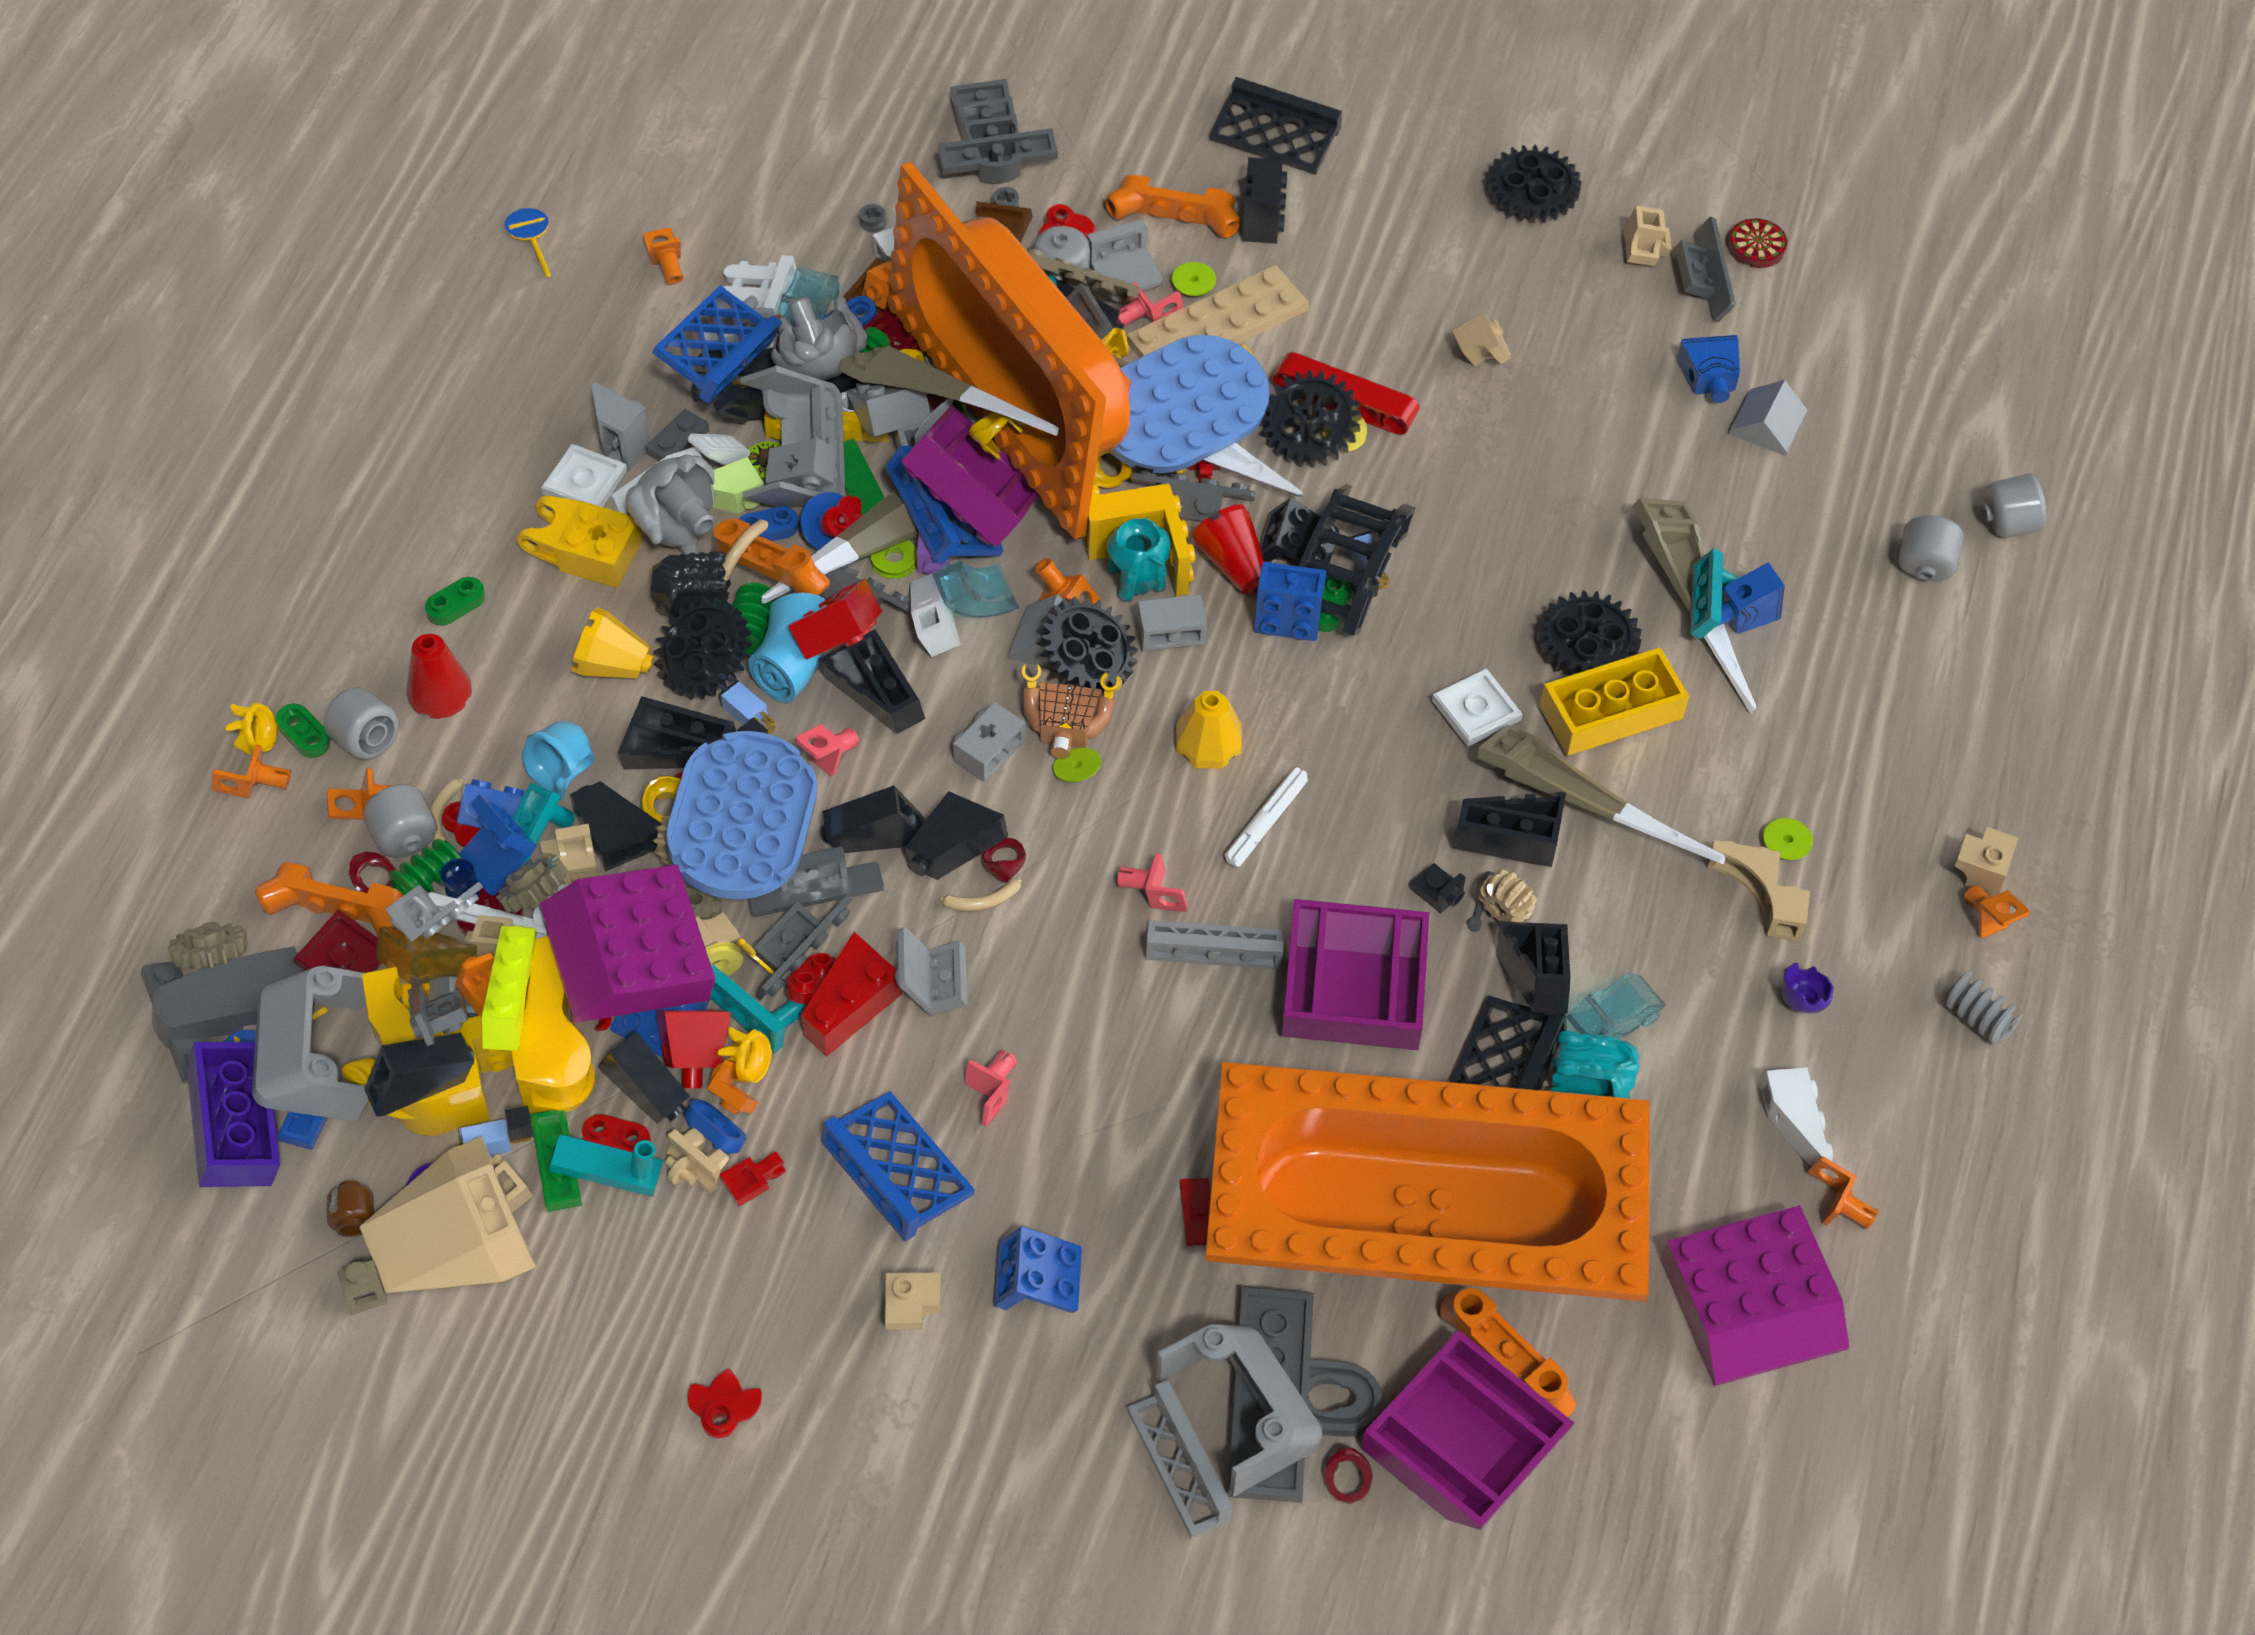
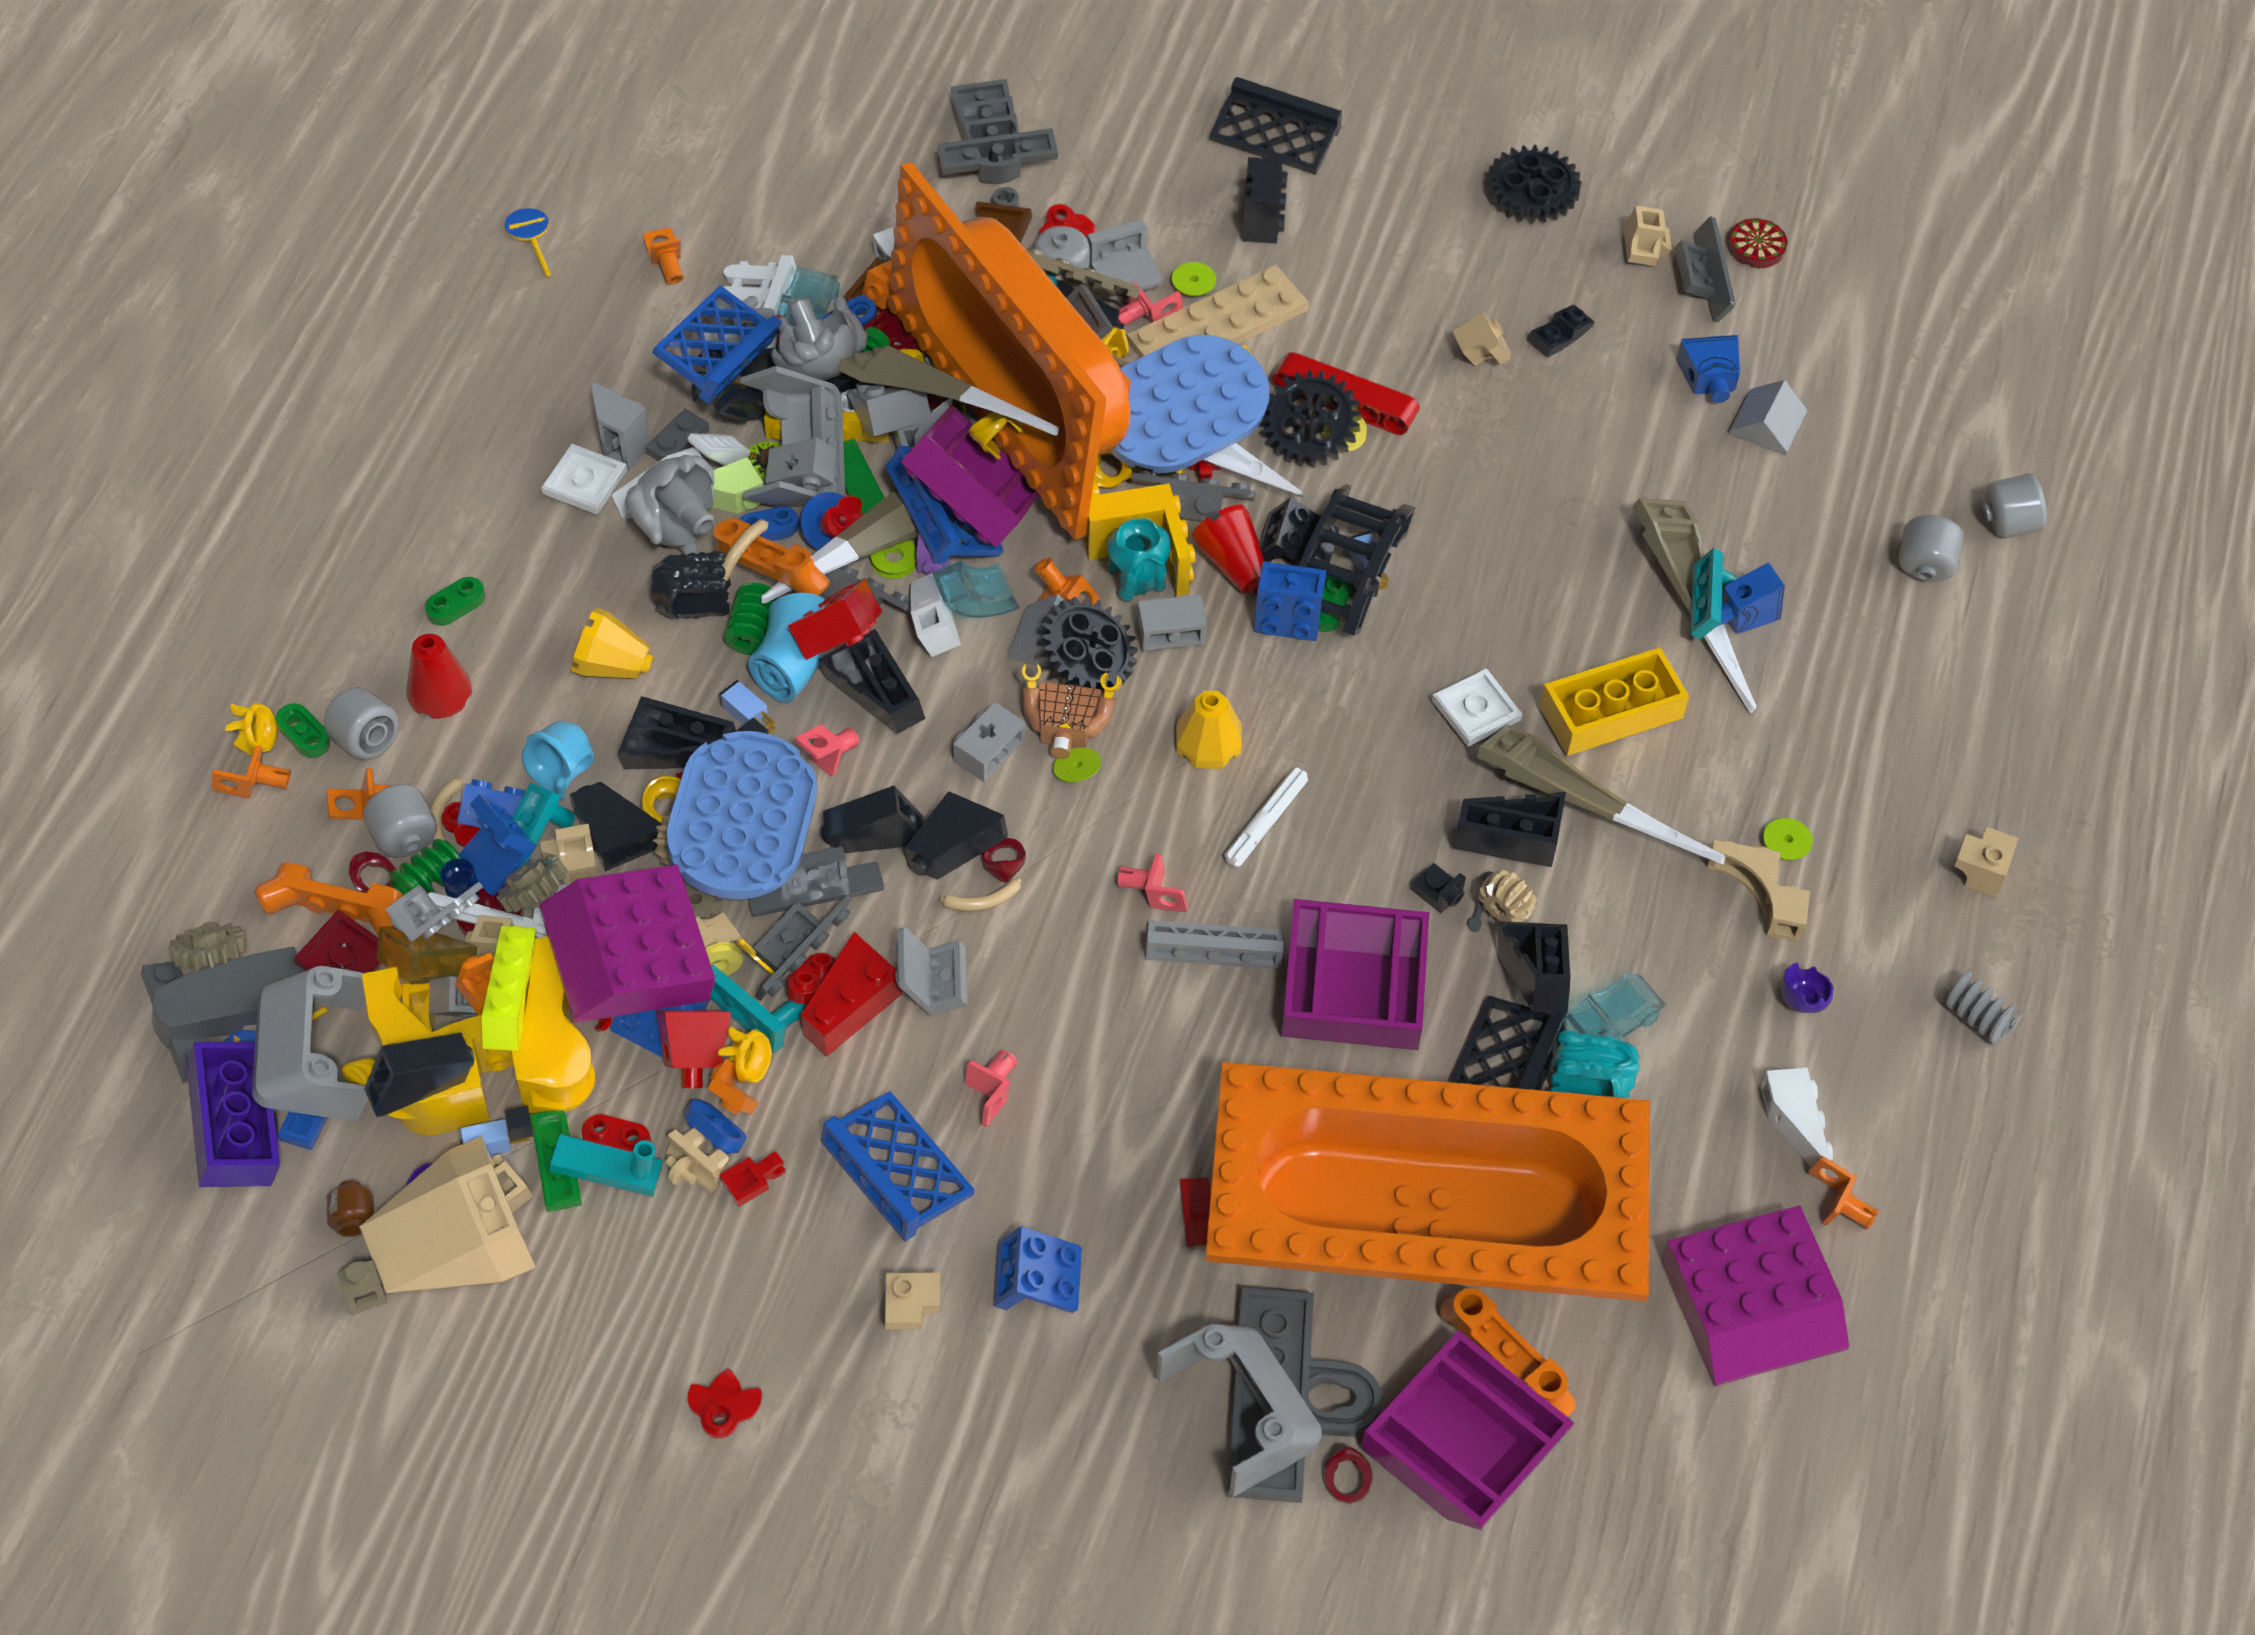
dark grey bracket [407,975,468,1046] -> none
yellow brick [516,496,643,588] -> none
black slope [597,1032,690,1124] -> none
black gear [653,597,752,700] -> none
dark grey bush [859,204,886,232] -> none
orange plate [1105,175,1241,238] -> none
light grey fence [1127,1380,1233,1538] -> none
black gear [1537,590,1642,677] -> none
orange bracket [1964,885,2029,938] -> none
none -> black slope [1527,304,1595,357]

